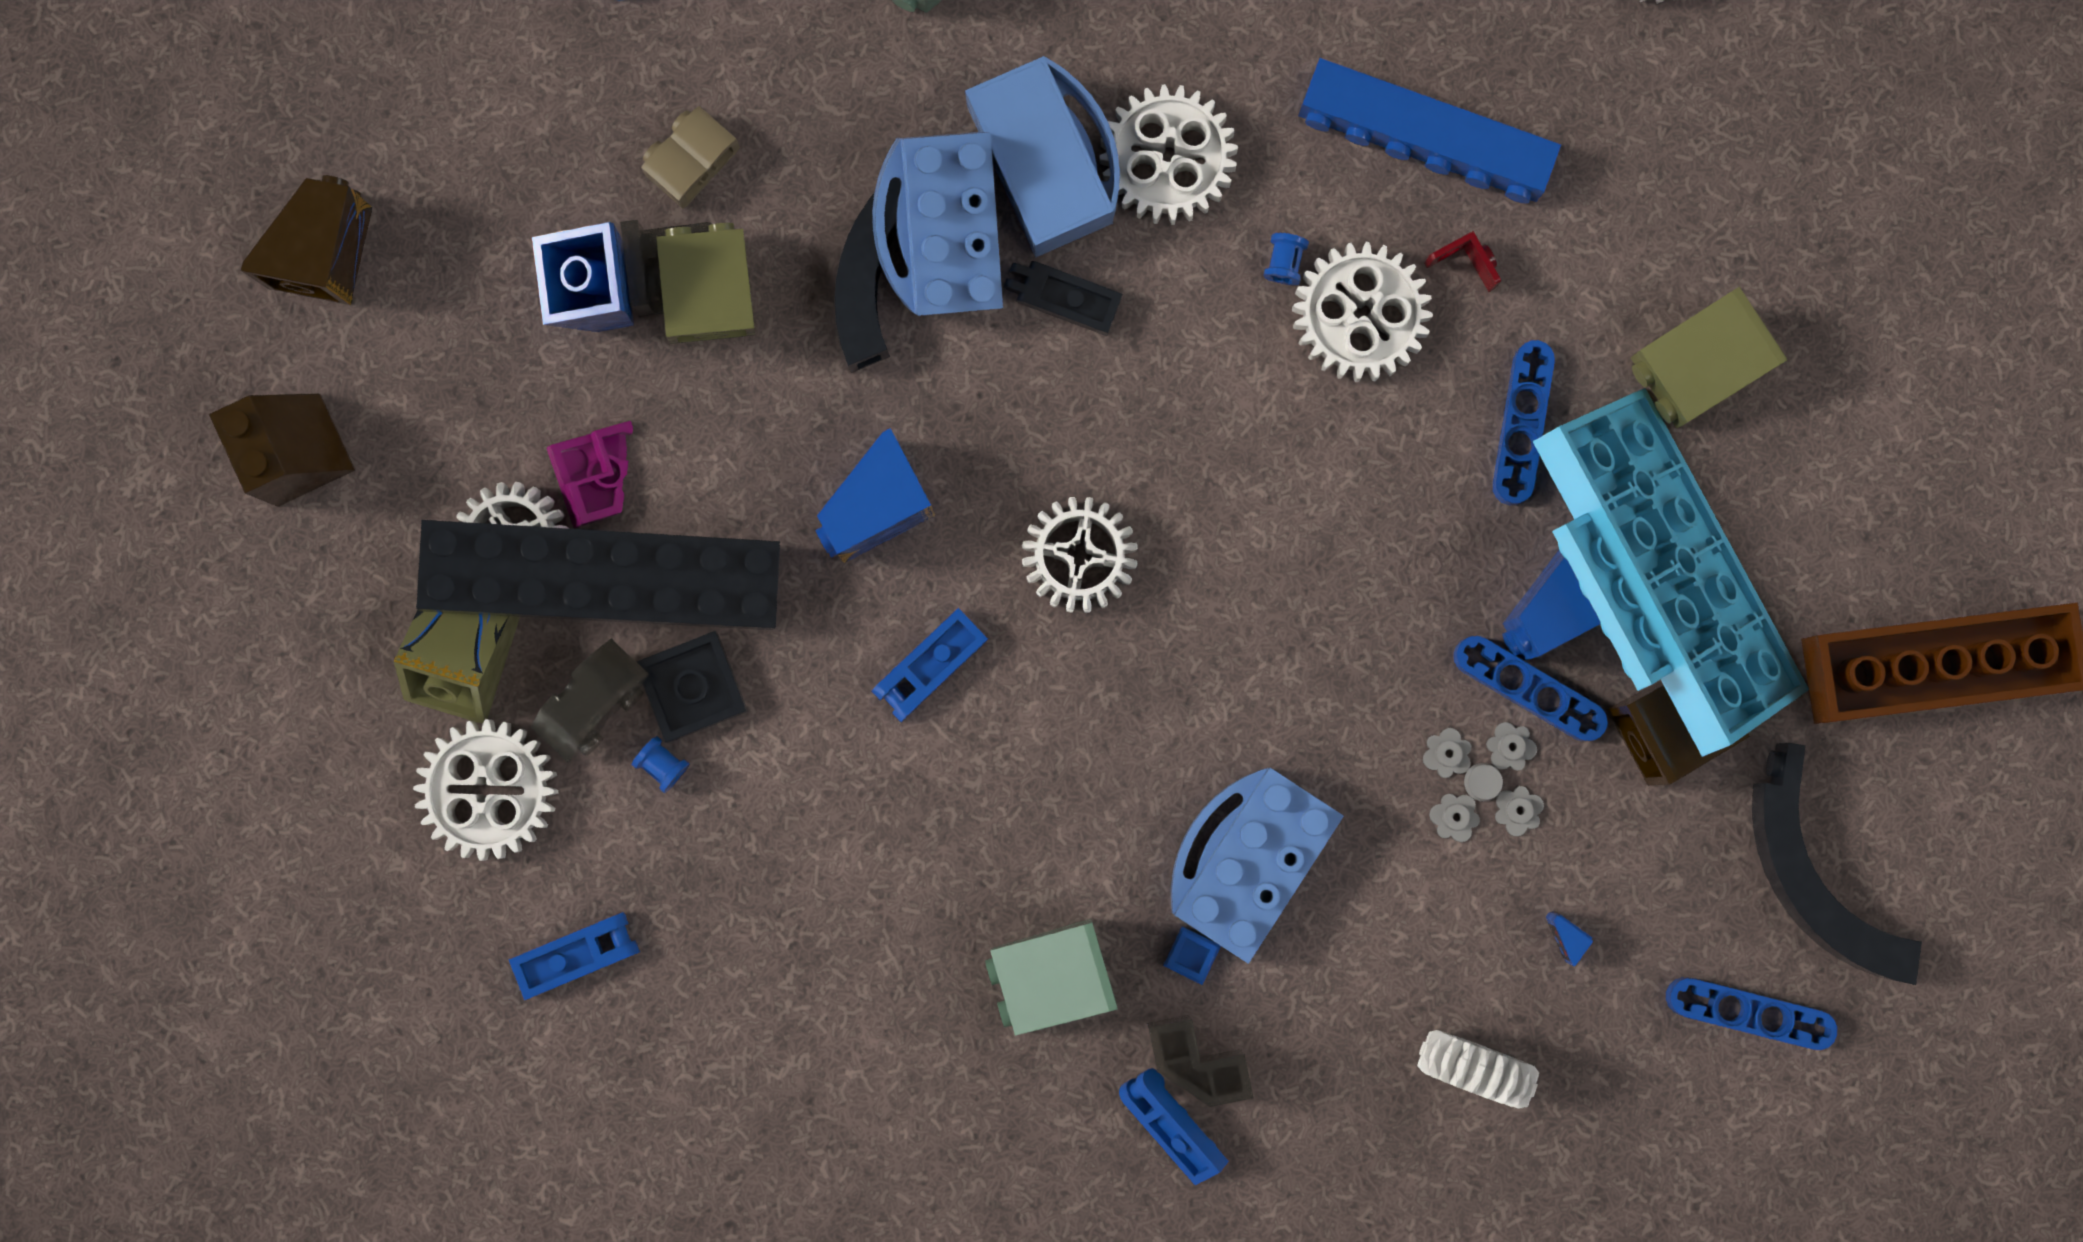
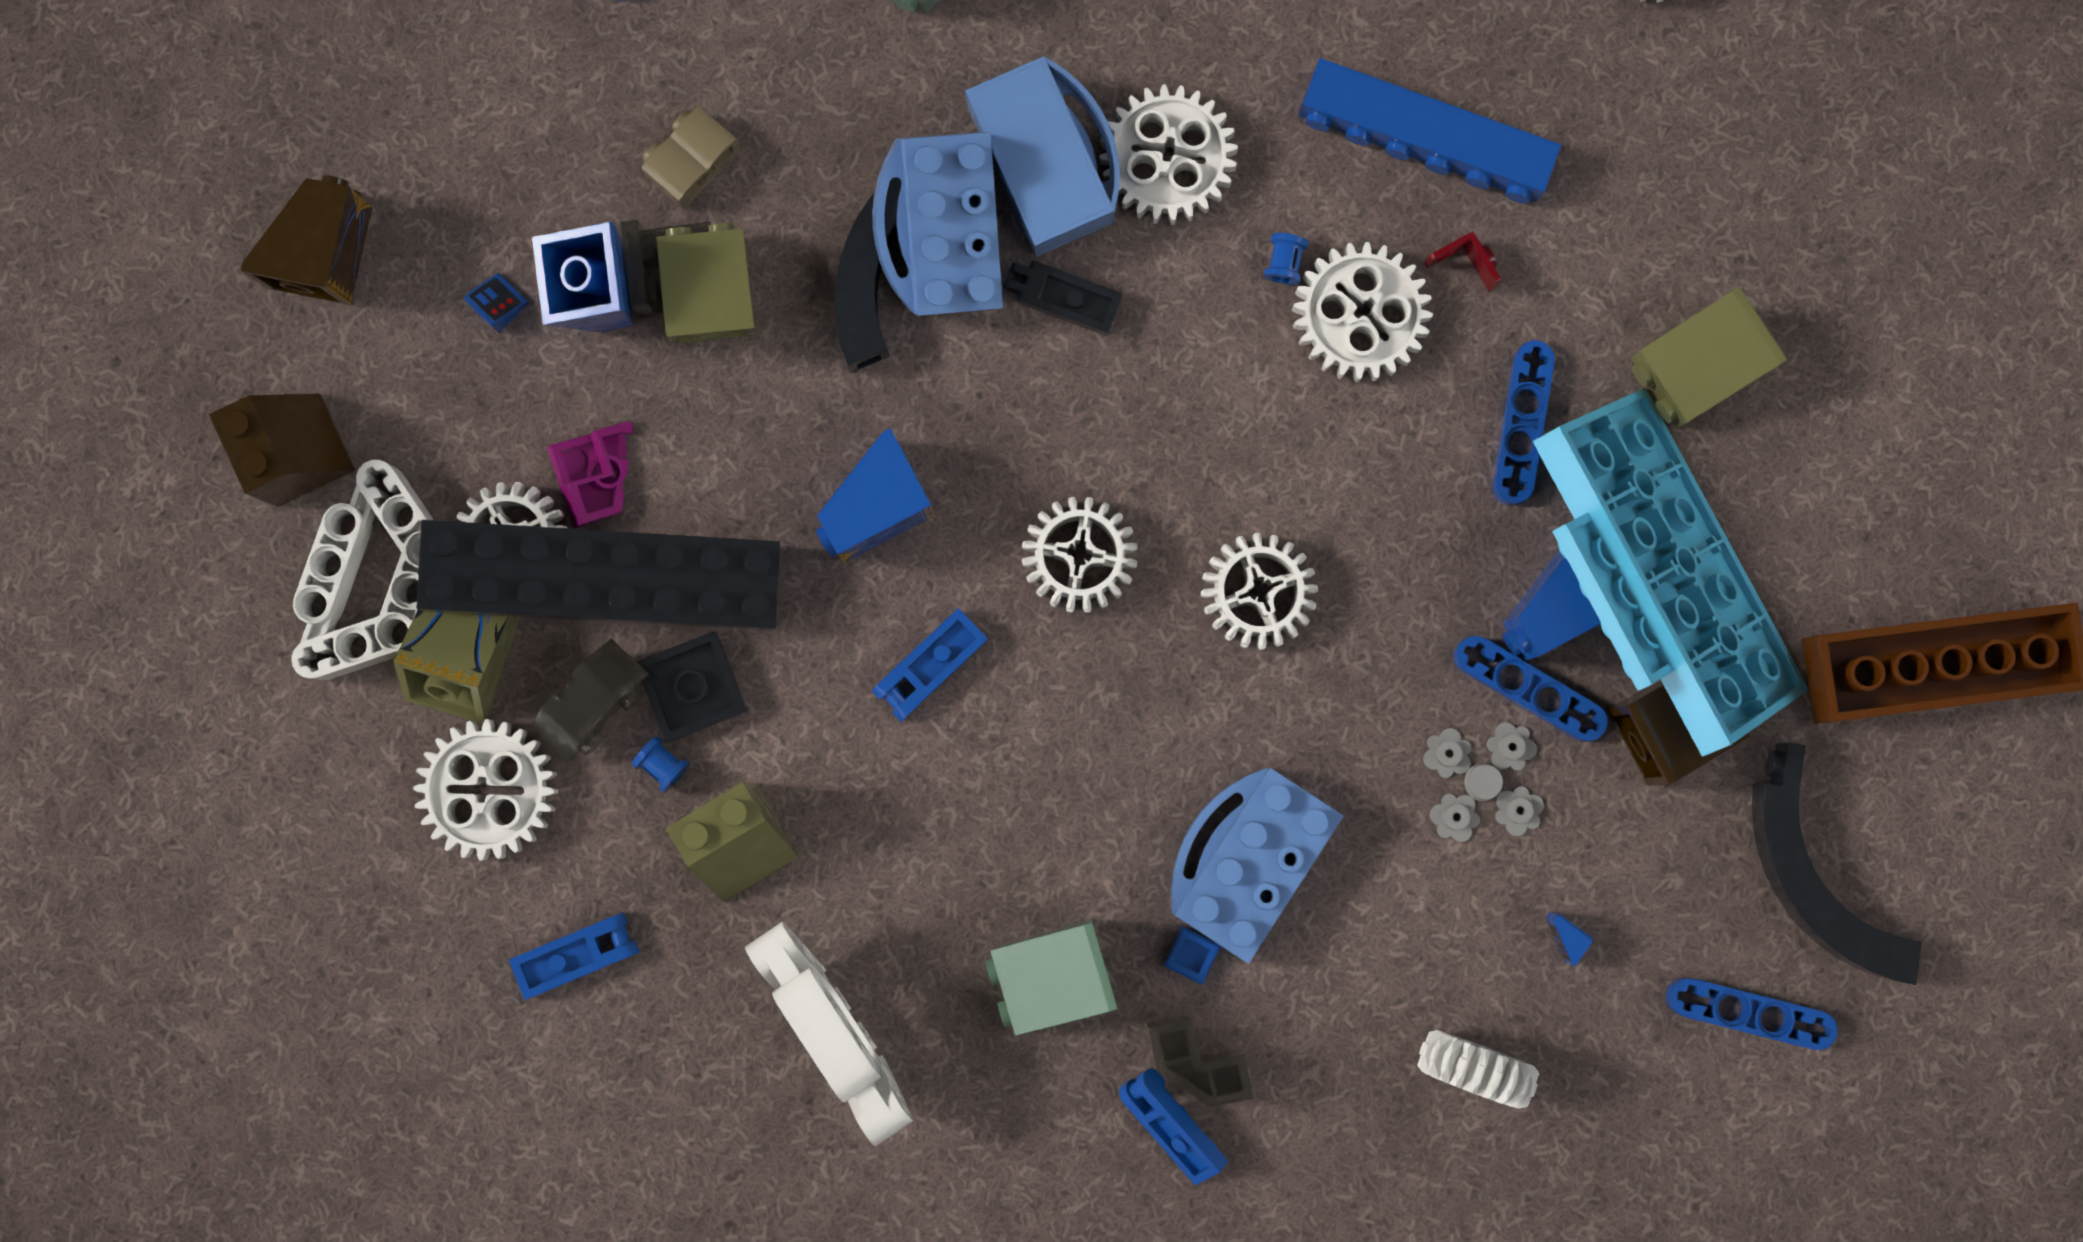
none -> white piece [292,460,434,681]
none -> slope [463,273,529,333]
none -> olive slope [665,782,799,902]
none -> white piece [745,921,914,1147]
none -> white gear [1201,533,1318,650]

